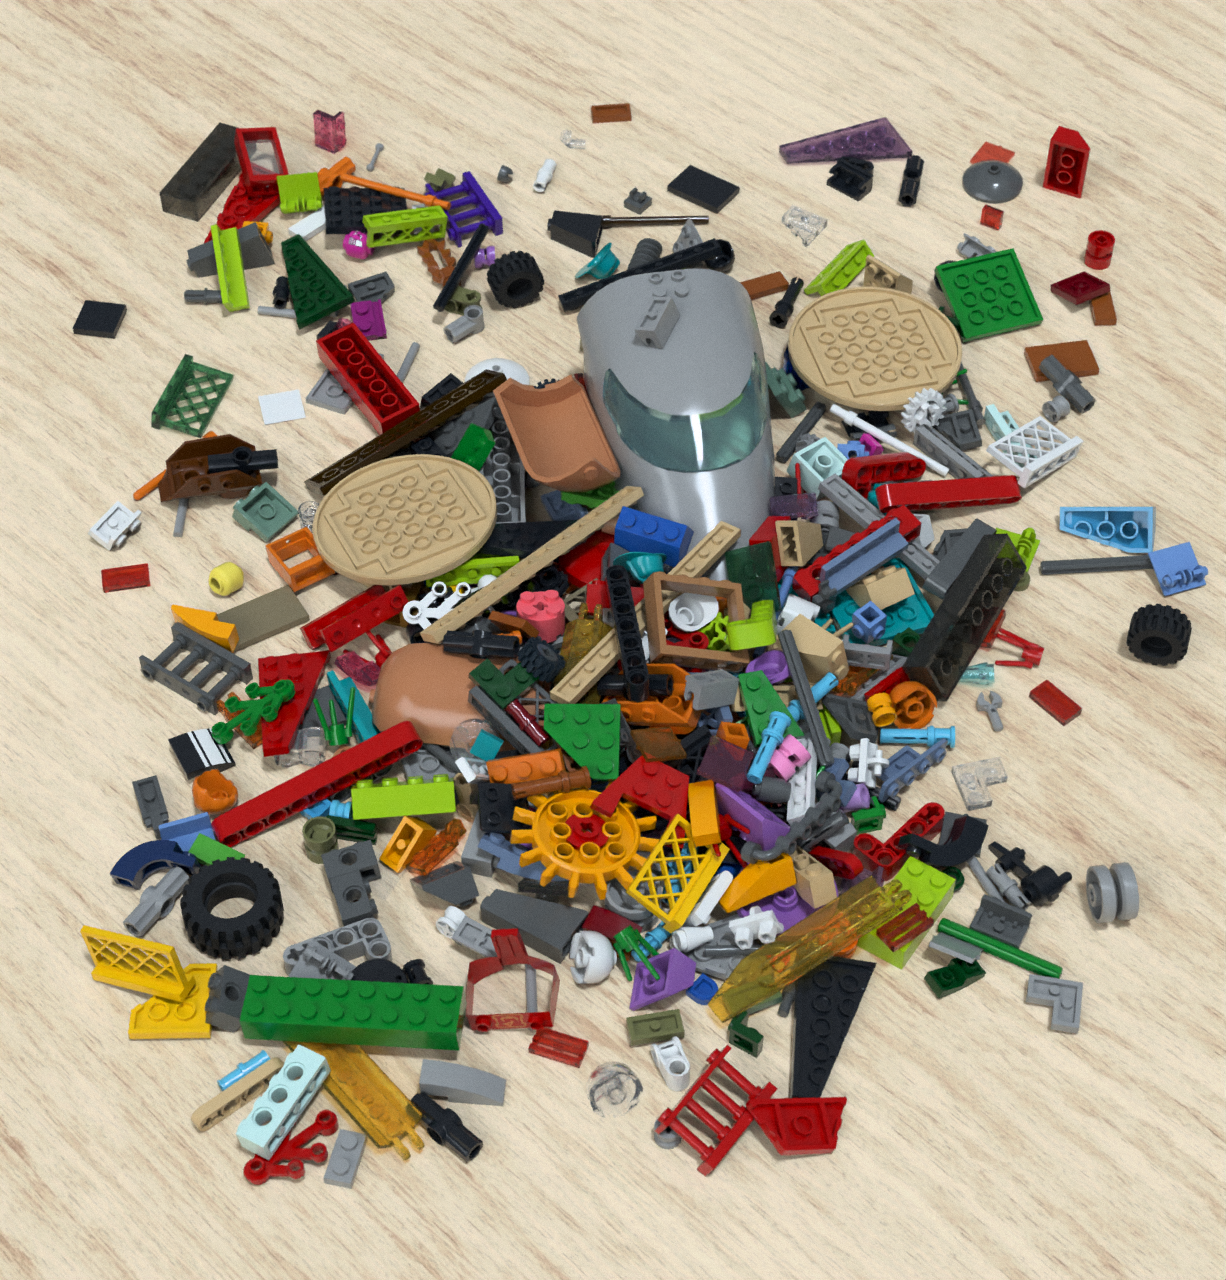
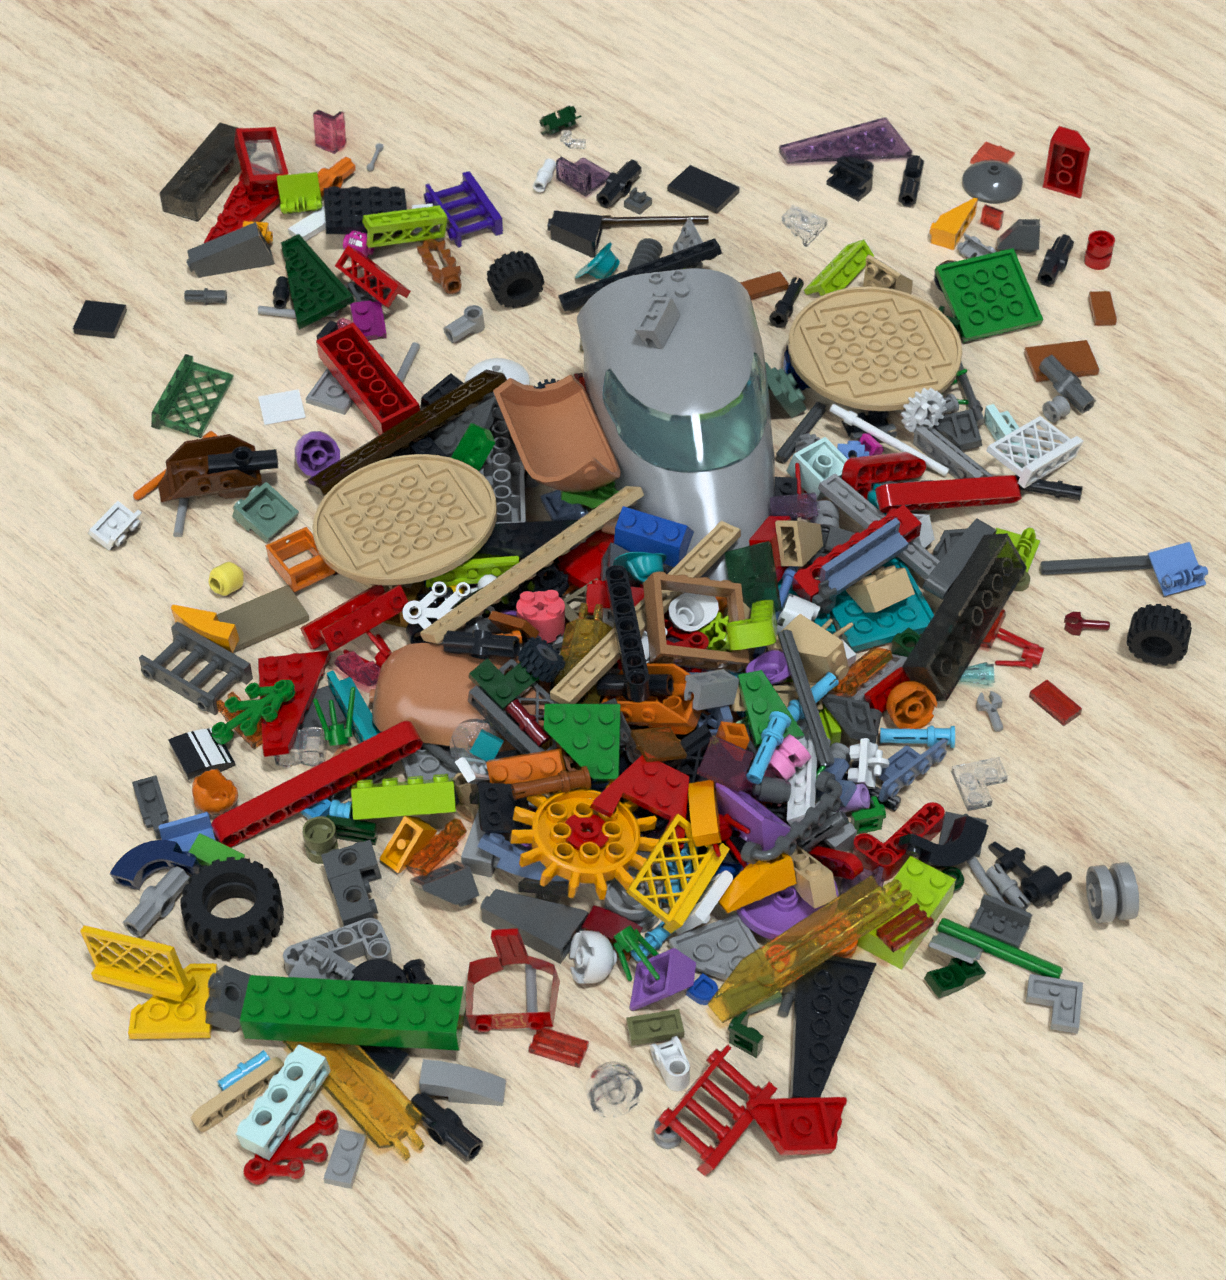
clear red tile [101,563,151,593] -> none
lime fence [211,224,250,312] -> none
clear wheel [298,501,319,533] -> none
orange bar [340,173,451,210] -> none
olive bracket [424,168,456,192] -> none
black axle [433,223,489,312] -> none
white wheel [435,906,467,939] -> none
olive piece [445,286,483,315] -> none
light grey hinge [451,916,497,957] -> none
medium lavender wheel [474,246,496,268] -> none
dark grey hinge [497,165,513,183] -> none
dark orange tile [591,103,632,123] -> none
white cone [672,926,714,953] -> none
black hair [704,239,735,272] -> none
dark grey bar [705,943,785,956] -> none
white hips [729,906,784,950] -> none
light grey hinge [843,634,893,670] -> none
medium blue brick [851,601,887,644] -> none
light orange wheel [866,693,897,727] -> none
dark red tile [1050,271,1110,305] -> none
dark azure wedge [1060,507,1156,553] -> none
none -> medium lavender cylinder [294,431,340,476]
none -> red fence [335,245,411,308]
none -> black tile [349,1045,409,1080]
none -> dark green hinge [539,105,582,135]
none -> clear purple bracket [556,157,610,196]
none -> black piece [596,159,642,209]
none -> light orange slope [929,198,978,250]
none -> dark grey slope [997,219,1040,252]
none -> black pin [1015,475,1083,501]
none -> black piece [1038,234,1074,287]
none -> dark red bar [1064,611,1110,636]

